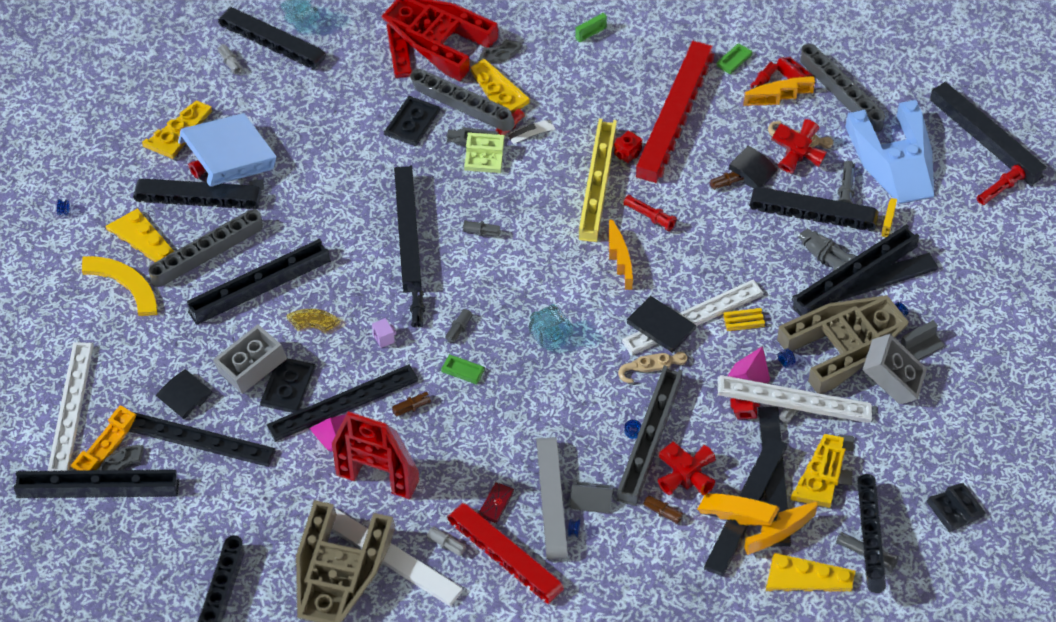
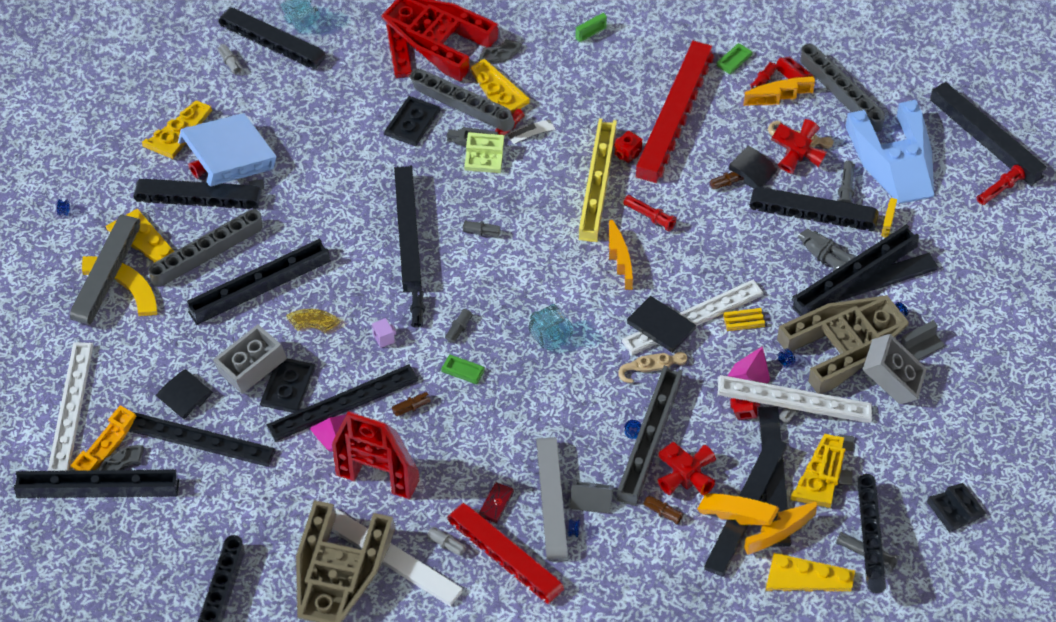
none -> dark grey beam [70,214,140,325]

